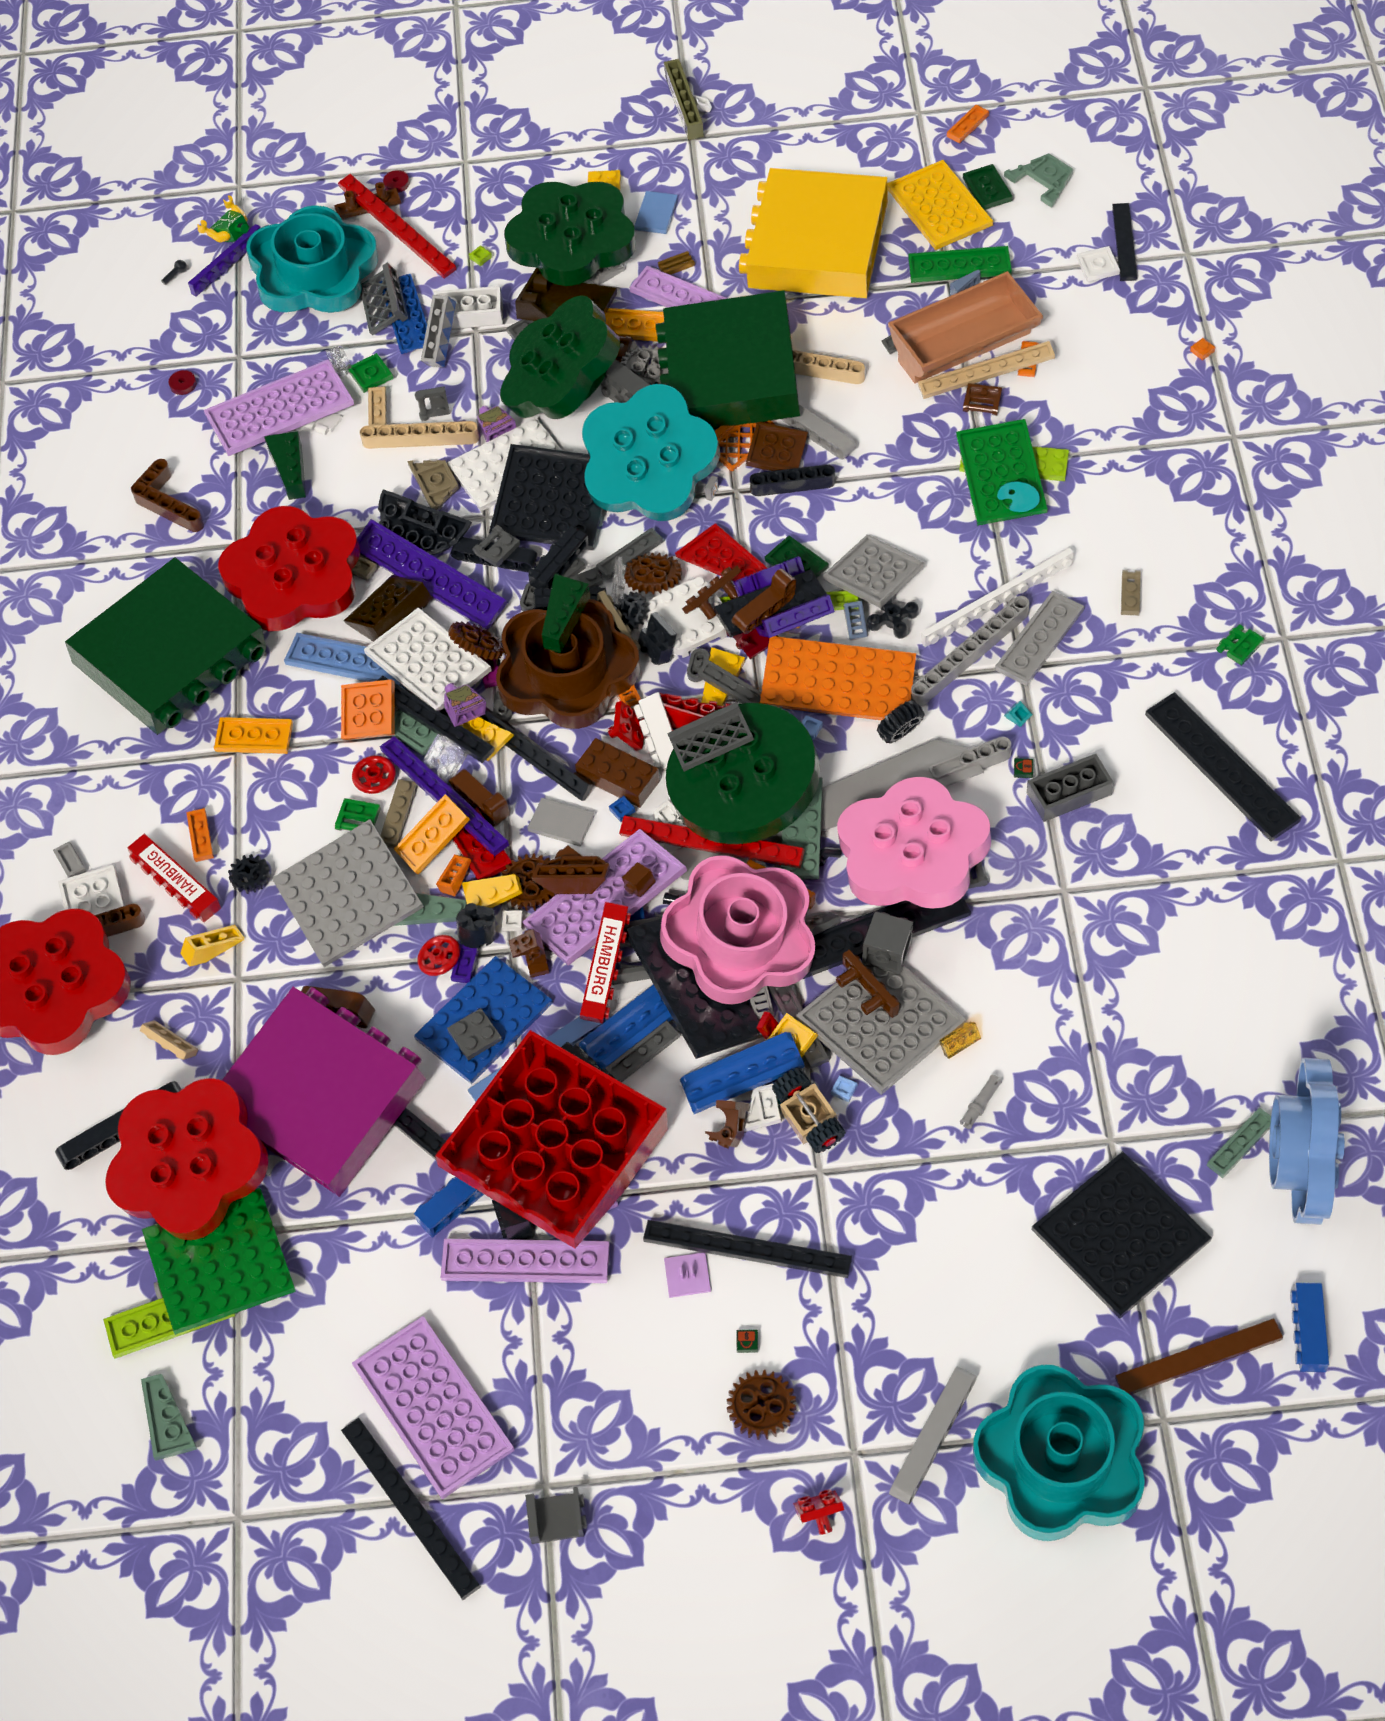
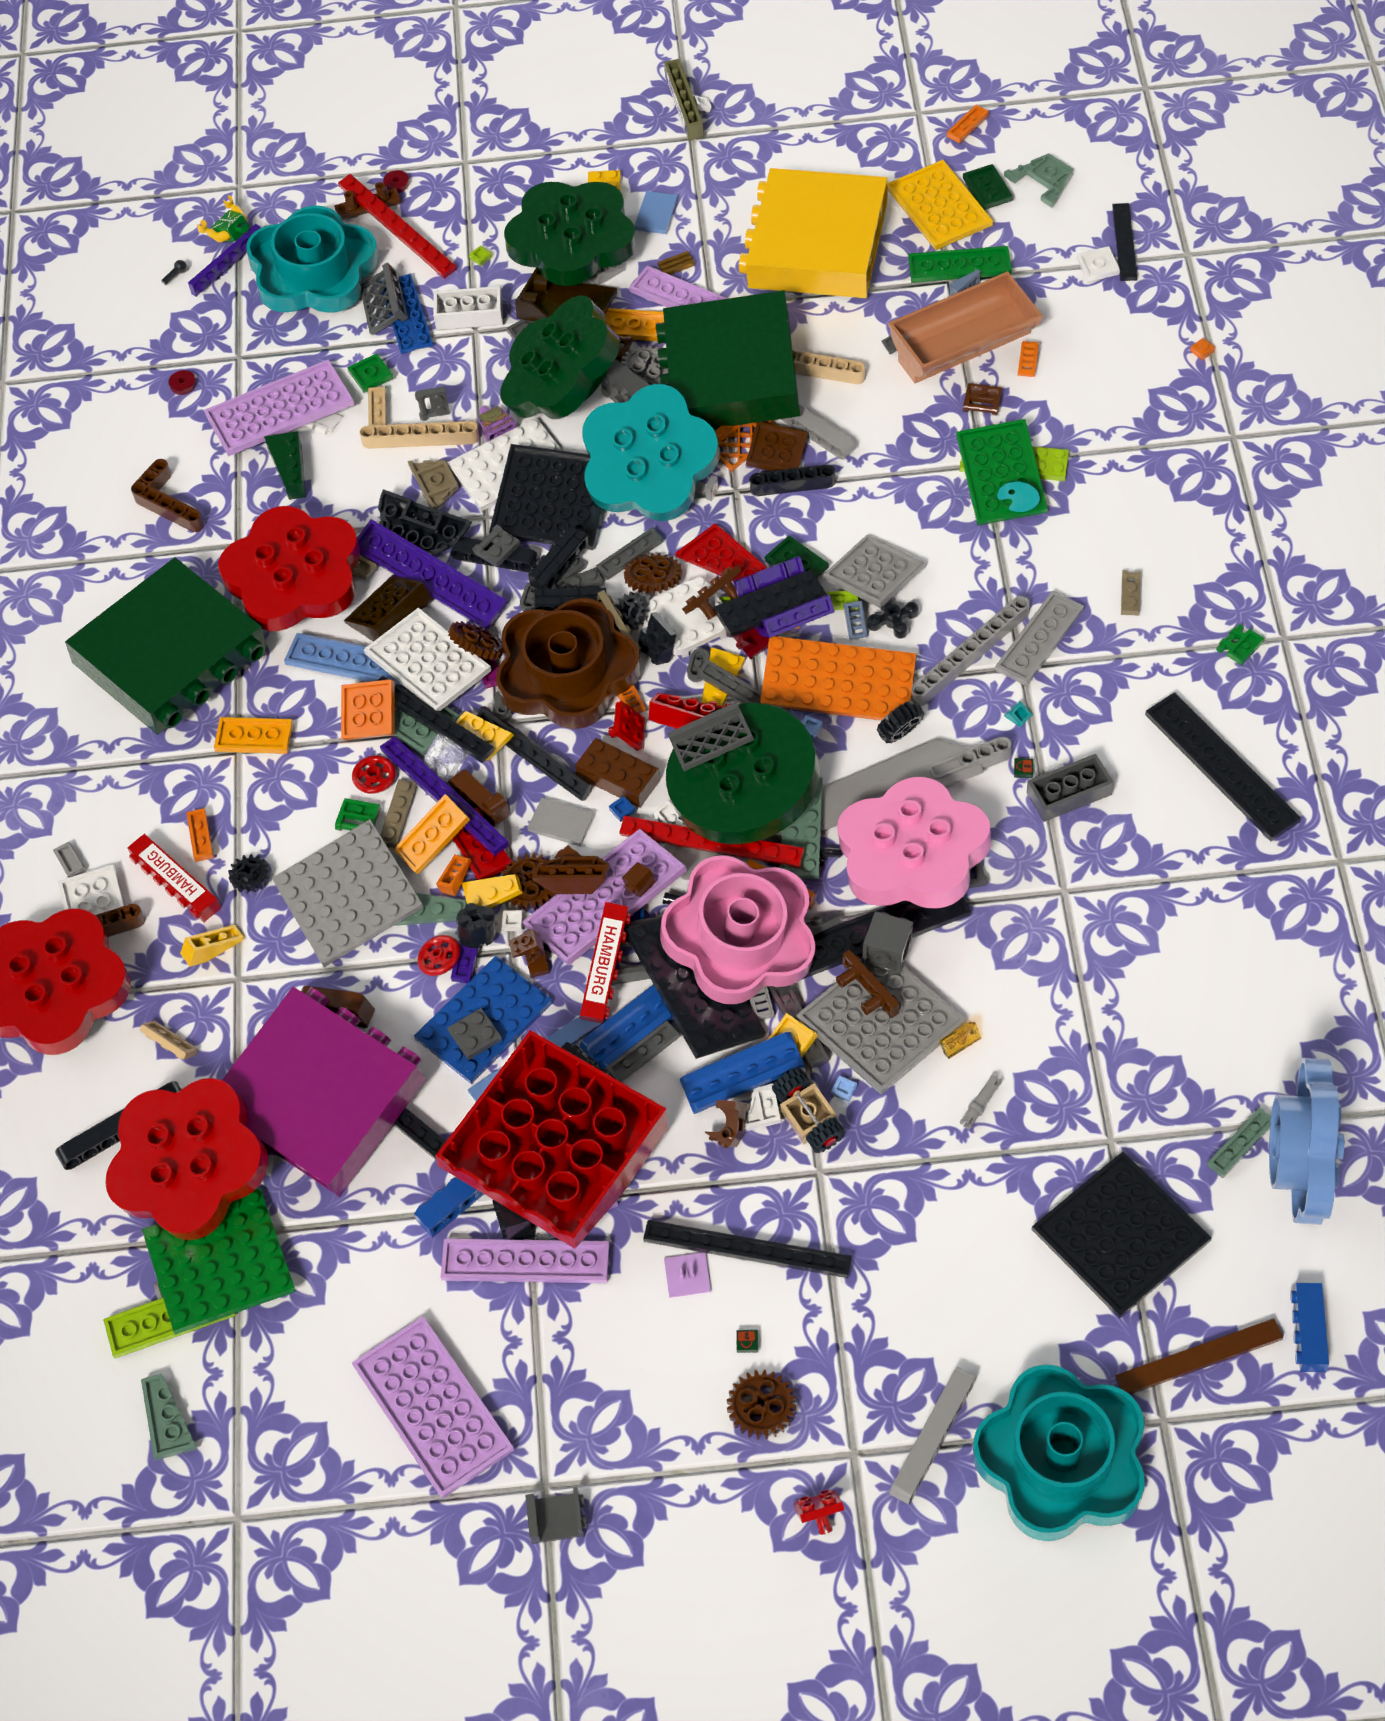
clear hips [325,346,351,377] -> none
black plate [341,1417,481,1601] -> none
light grey brick [421,295,456,368] -> none
medium lavender torso [444,683,486,727] -> none
dark green wedge [542,574,590,653] -> none
clear plate [611,556,626,607] -> none
white windscreen [633,692,673,769] -> none
reddish brown beam [732,568,796,634] -> none
red tile [756,1011,779,1039] -> none
tan plate [918,341,1055,399] -> none
white plate [921,547,1074,647] -> none

